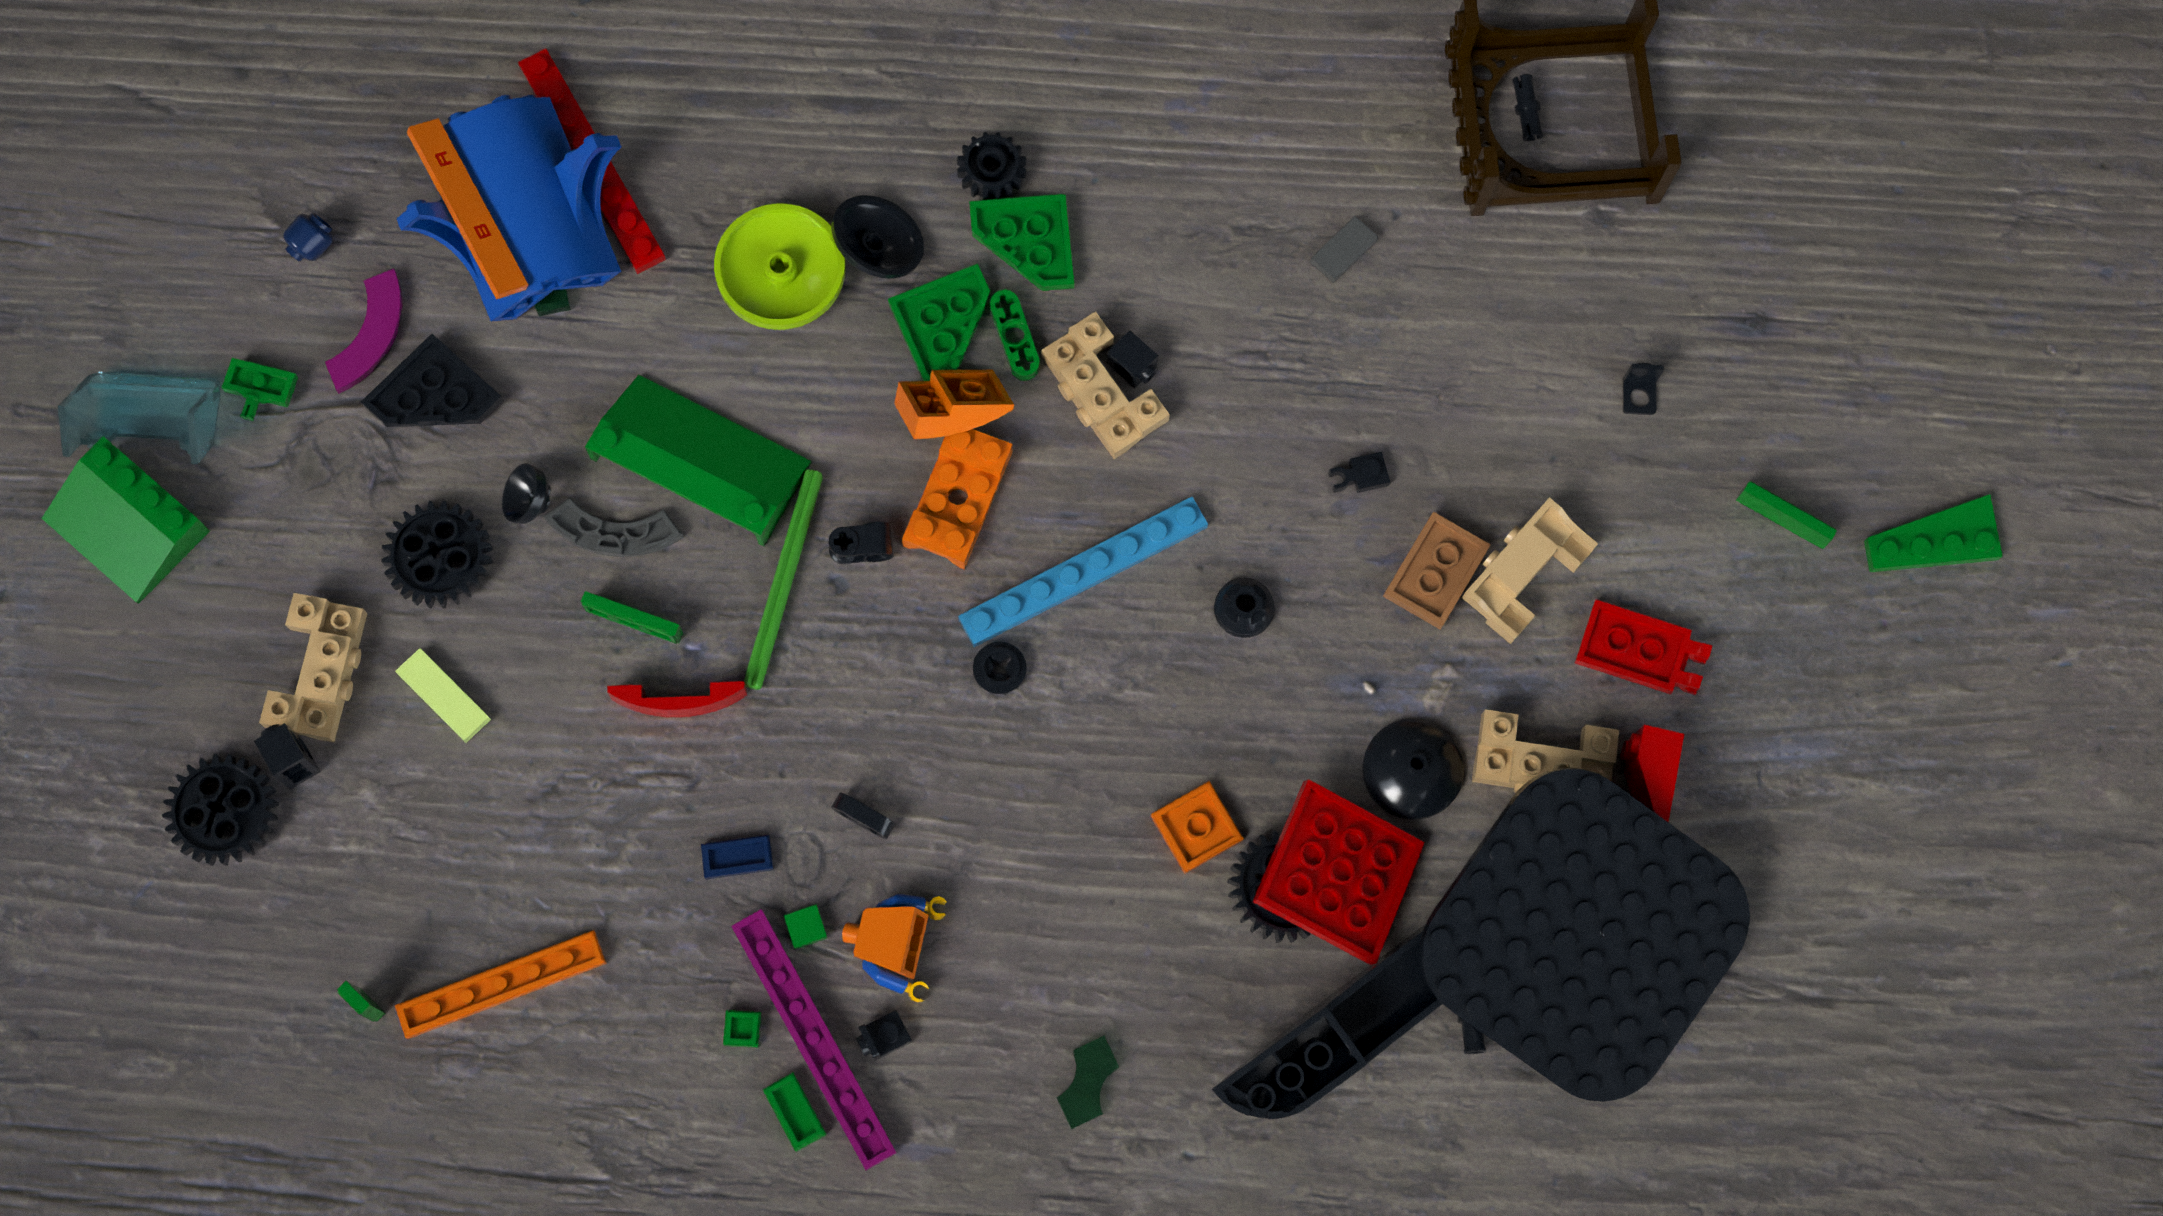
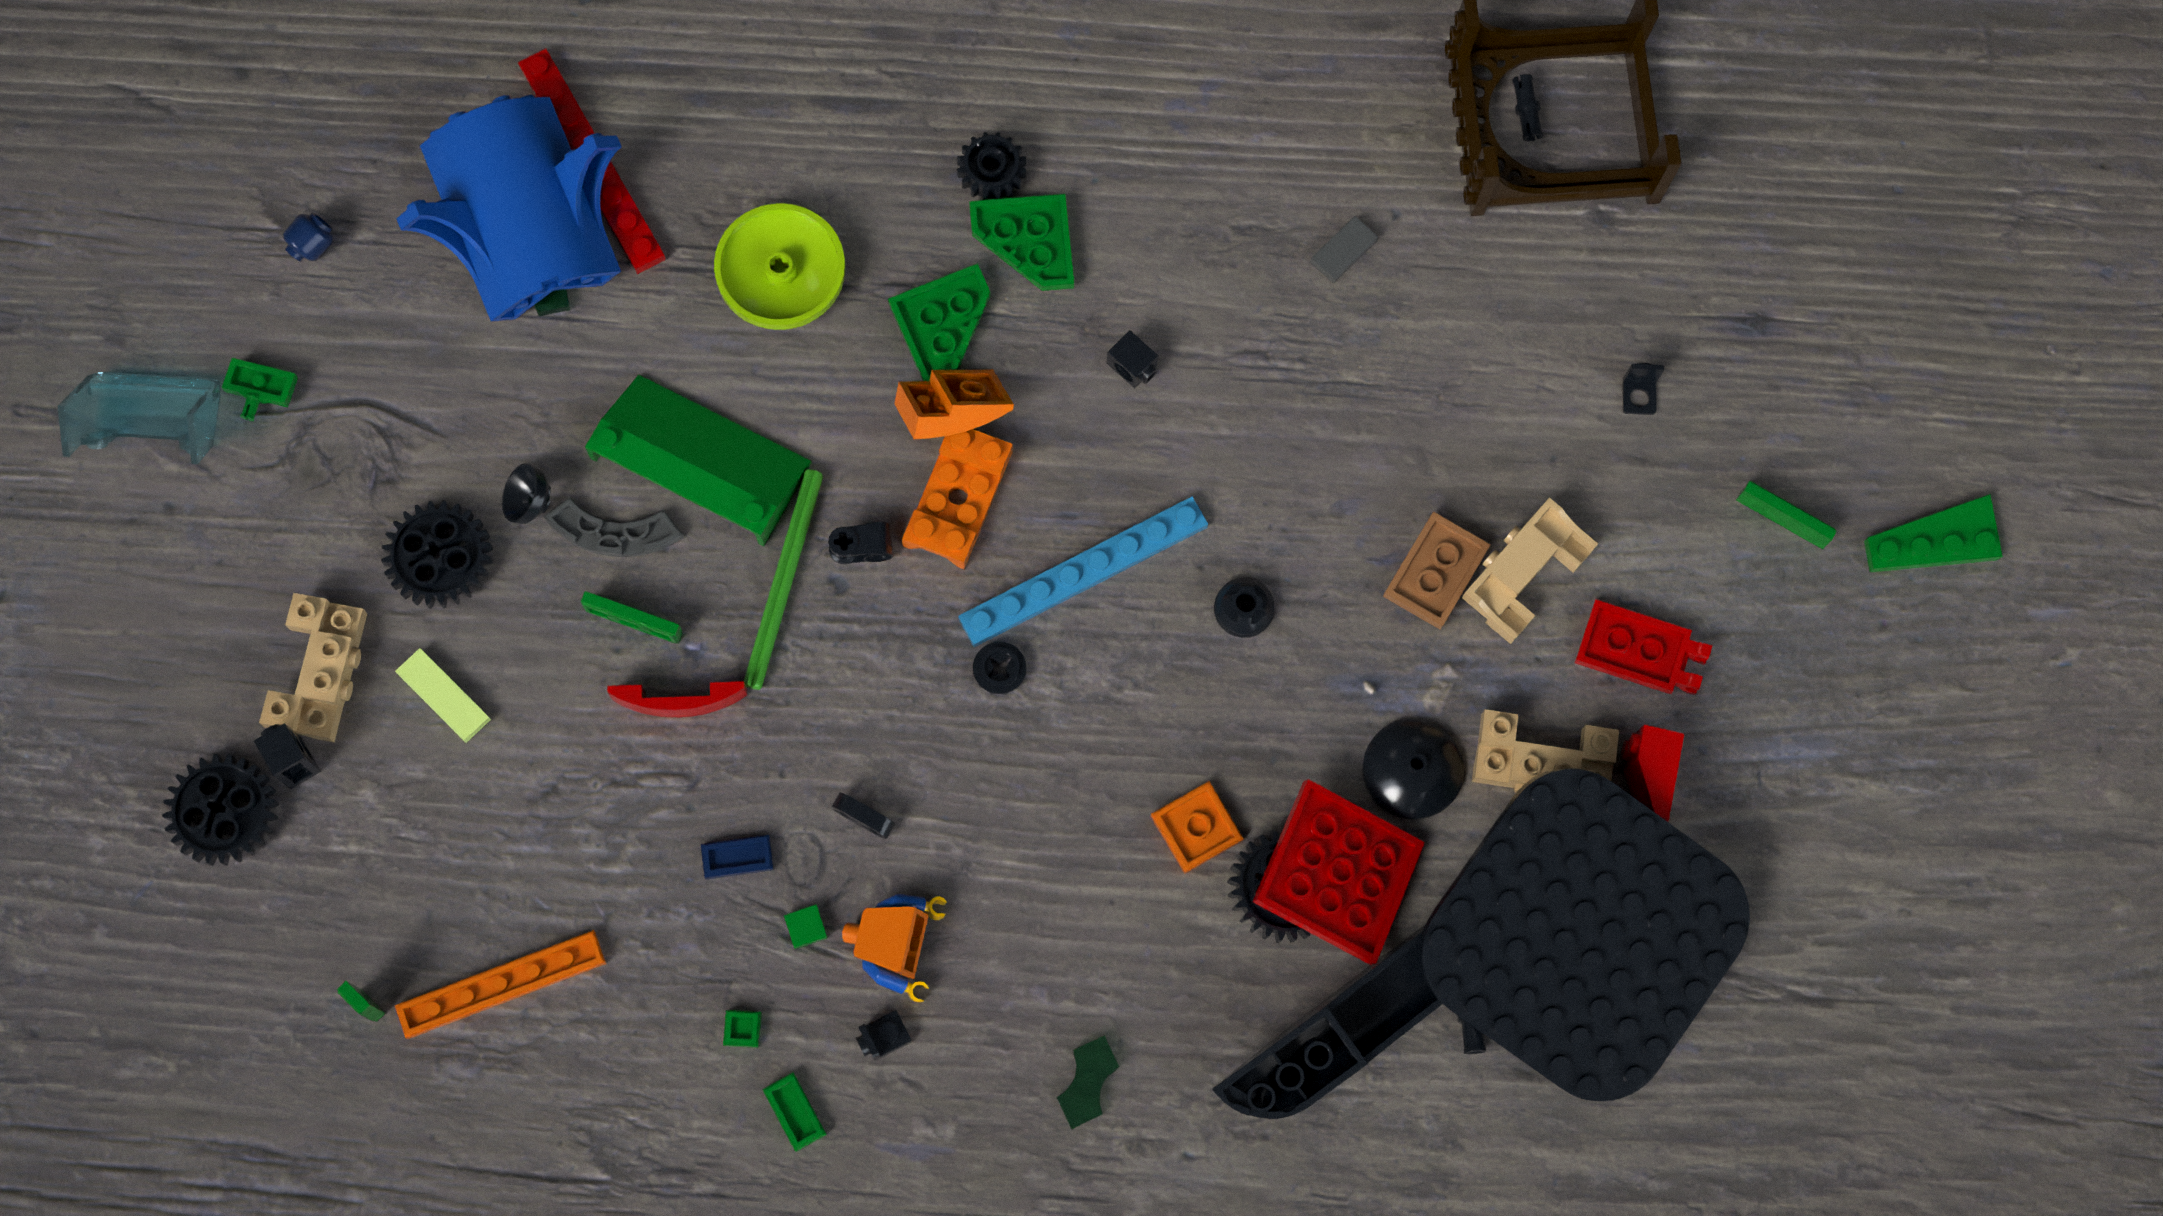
green slope [41,436,210,604] -> none
magenta tile [325,268,403,394] -> none
black plate [361,334,504,427] -> none
orange tile [407,118,529,300] -> none
magenta plate [731,909,897,1171] -> none
black dish [831,195,924,279] -> none
green beam [990,289,1039,381] -> none
tan bracket [1041,311,1170,459] -> none
black plate [1328,452,1390,493] -> none

